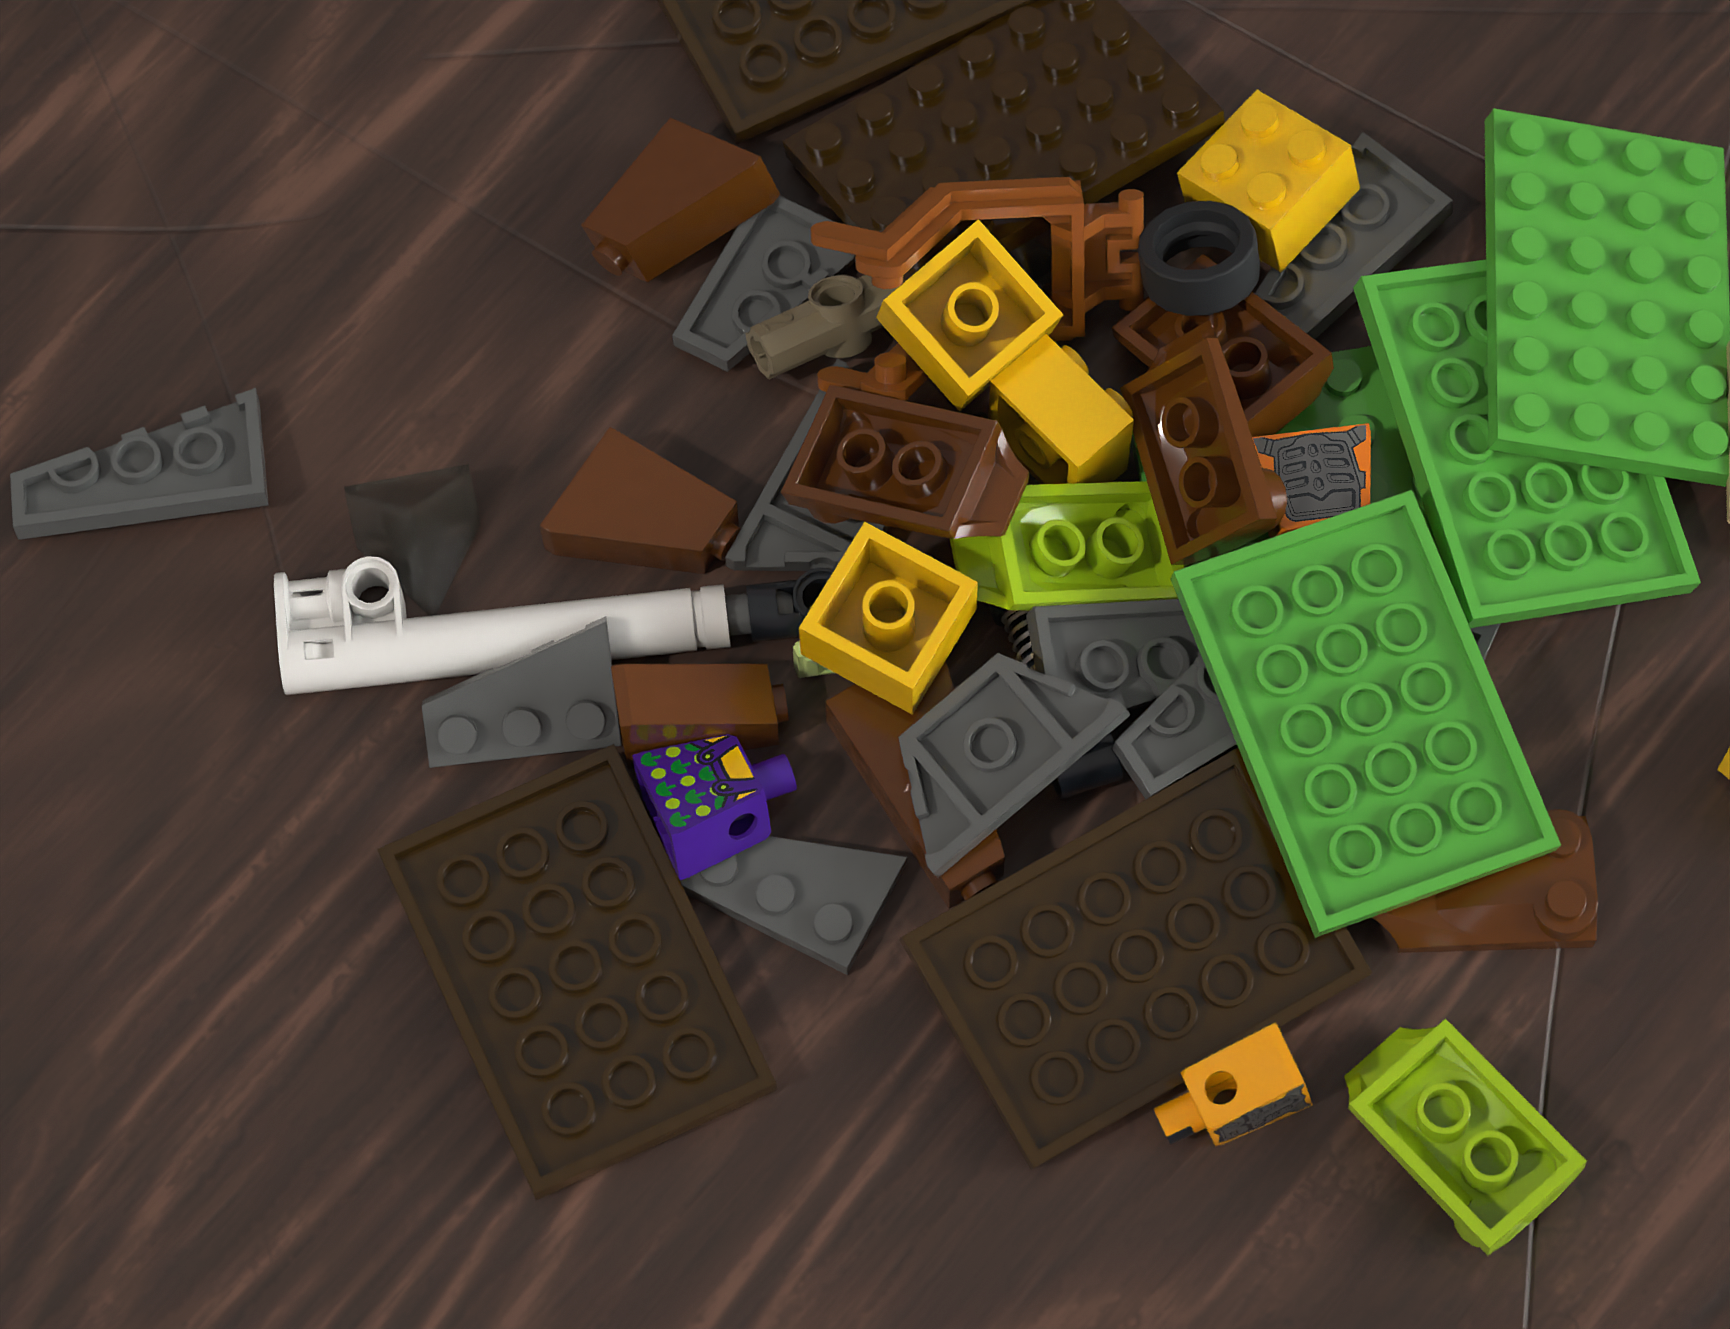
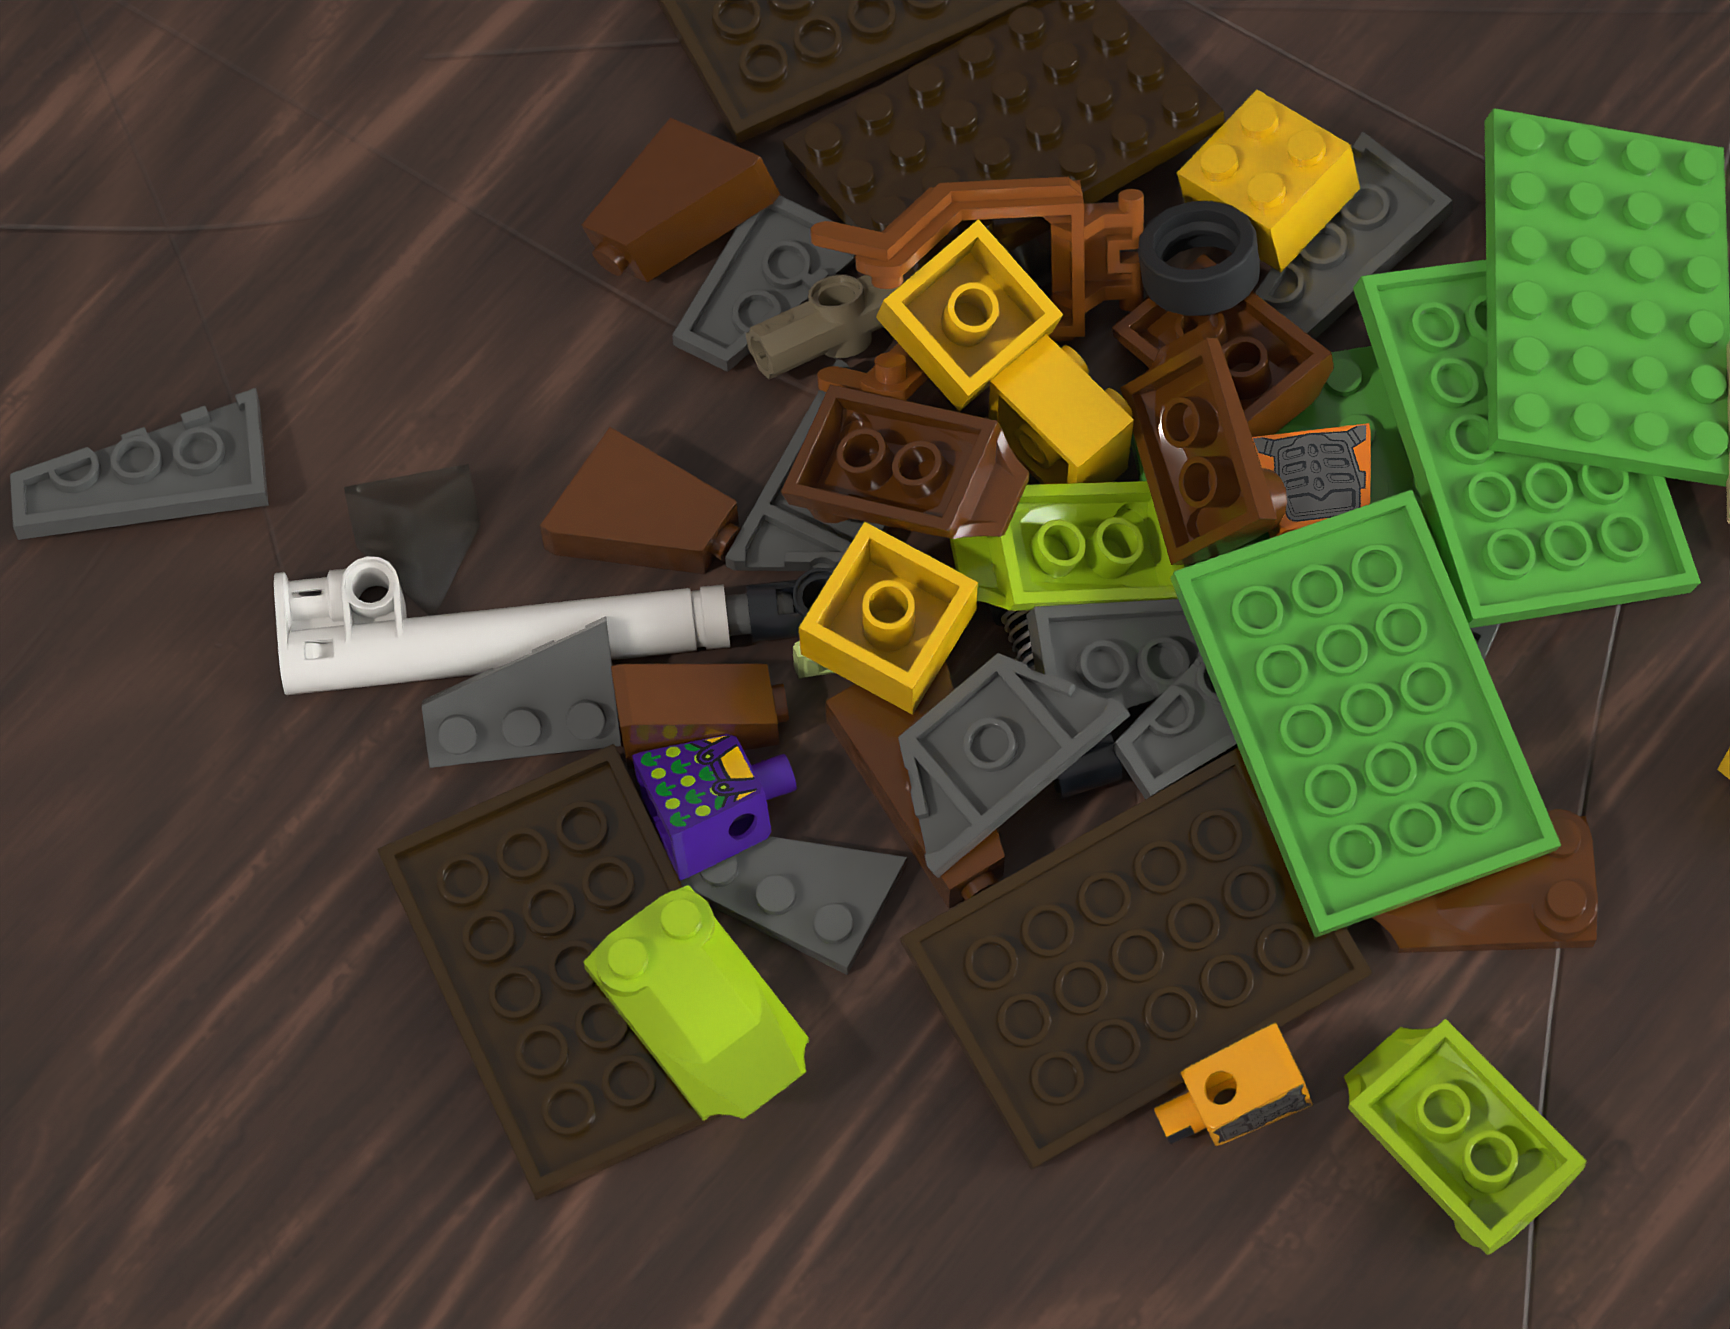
none -> lime slope [583,885,809,1121]

